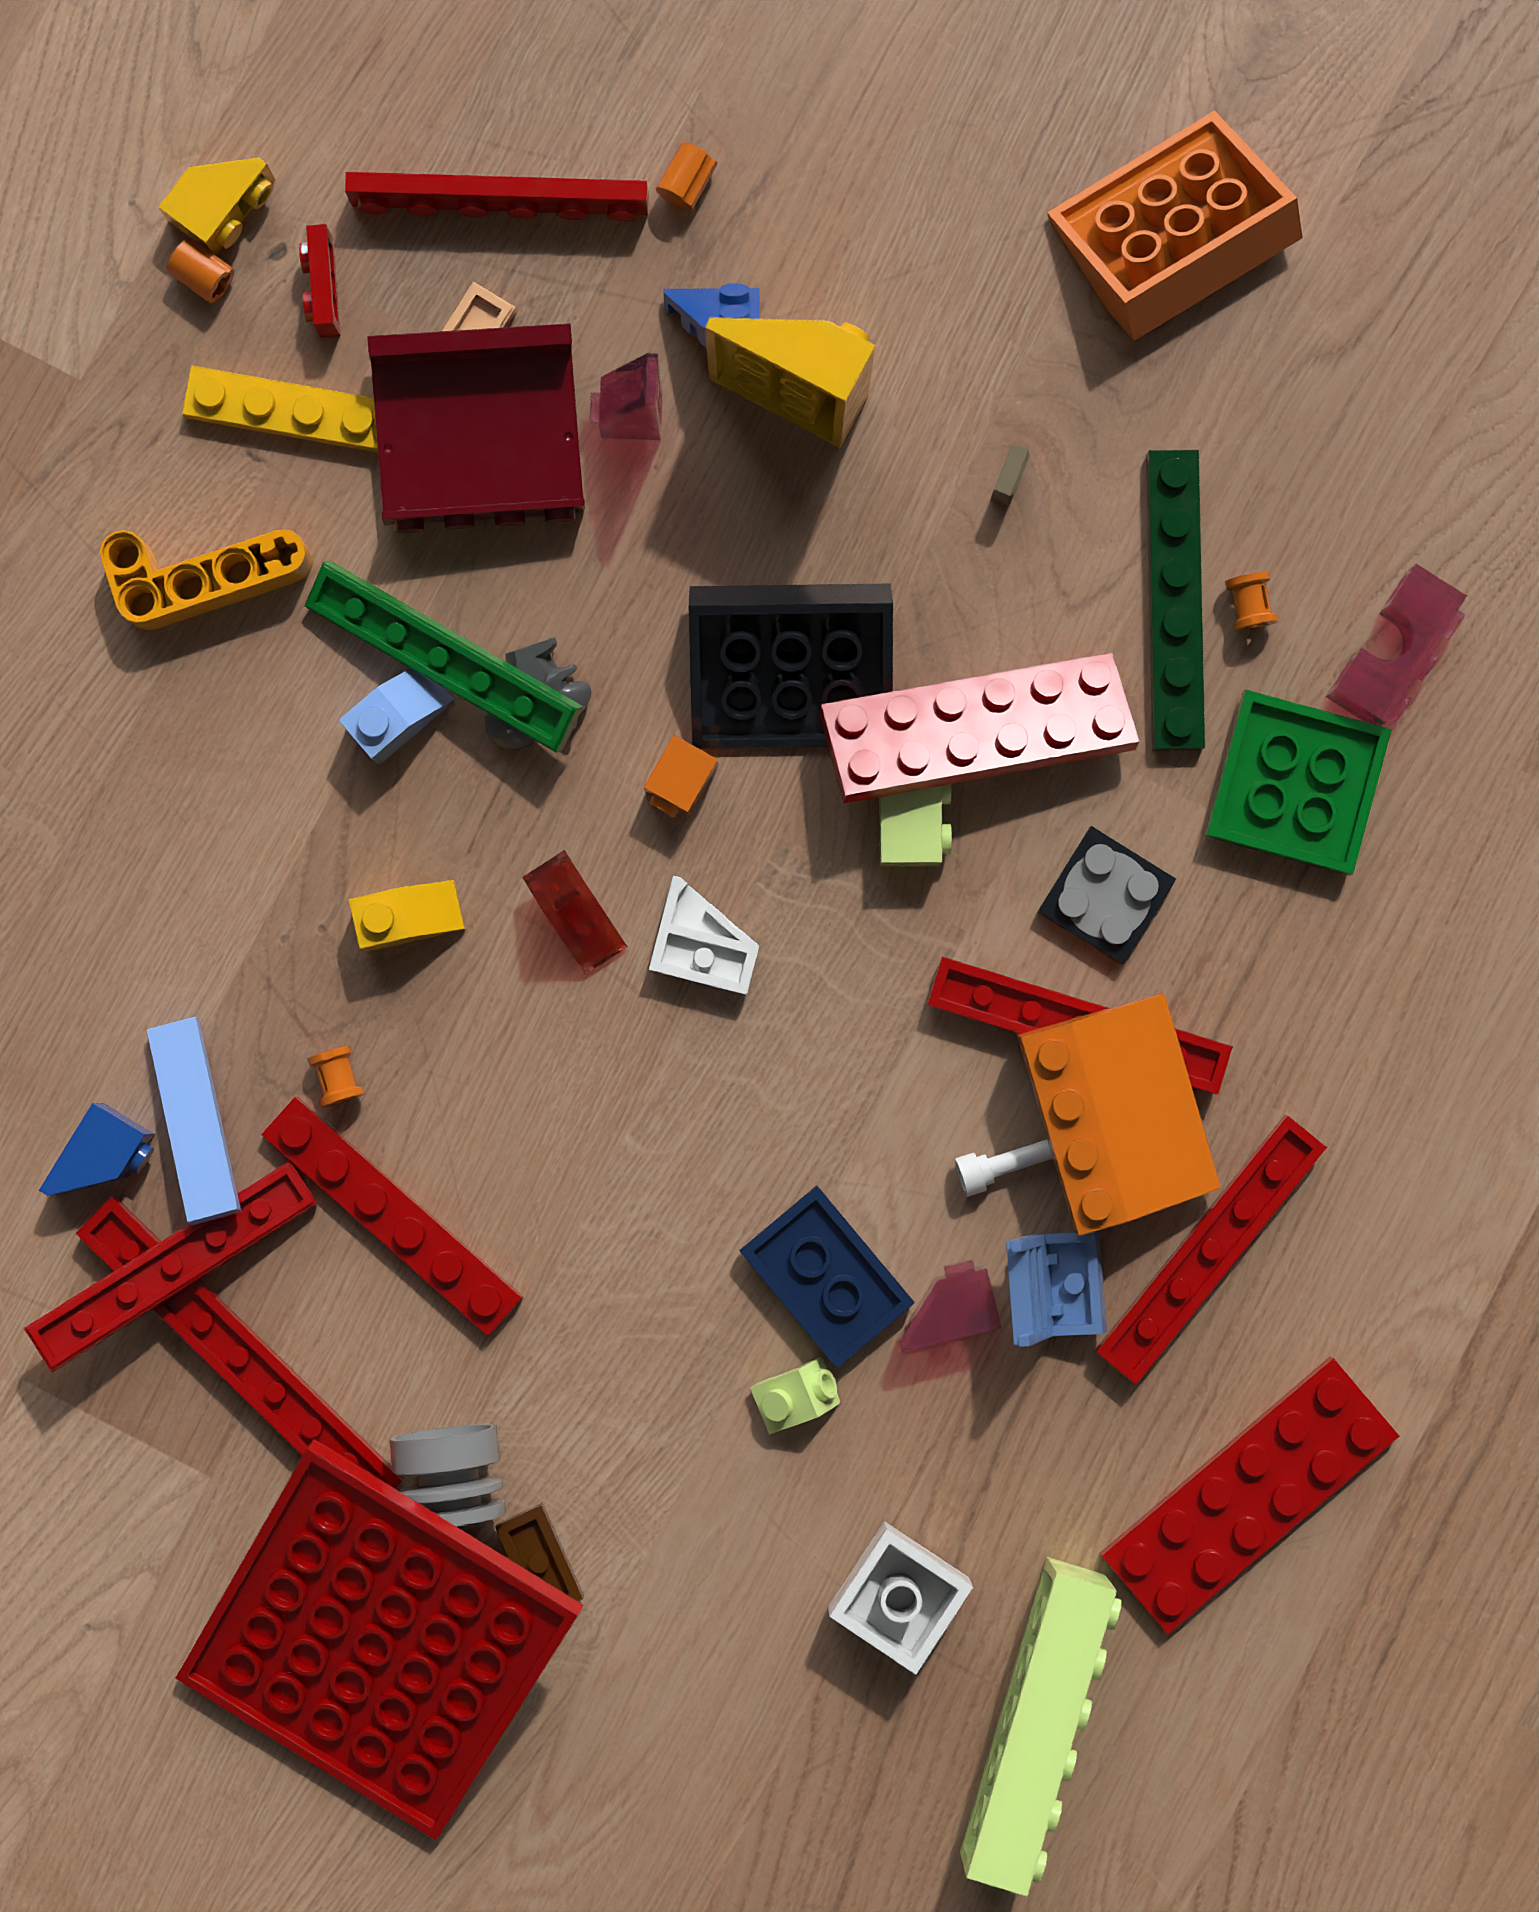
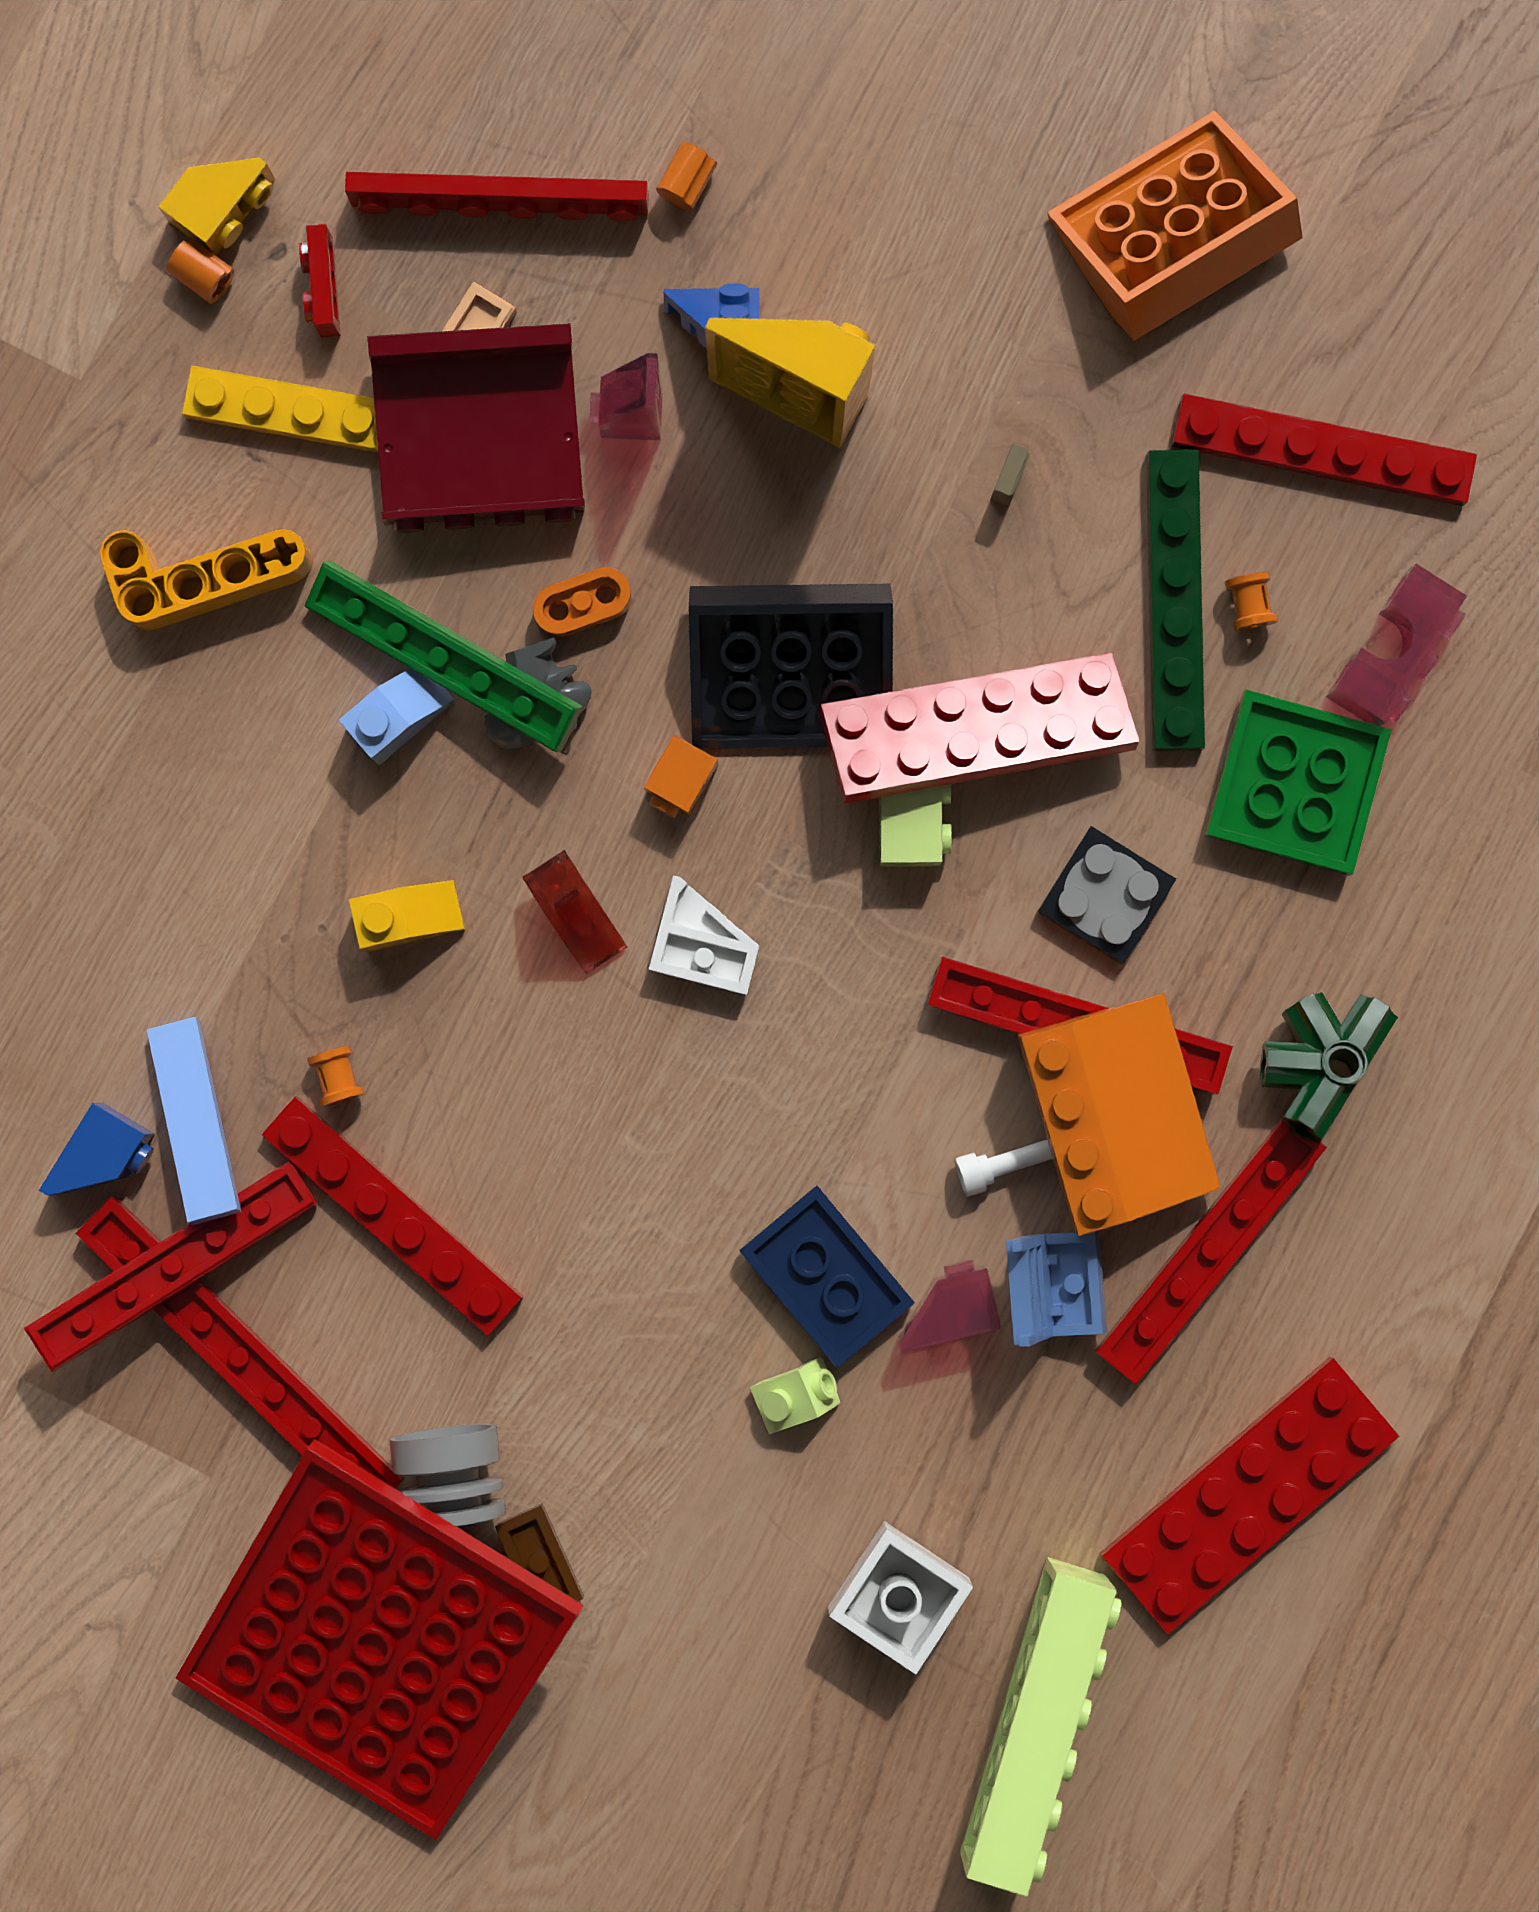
none -> orange plate [533,567,631,637]
none -> red plate [1171,393,1477,506]
none -> dark green piece [1260,992,1398,1144]

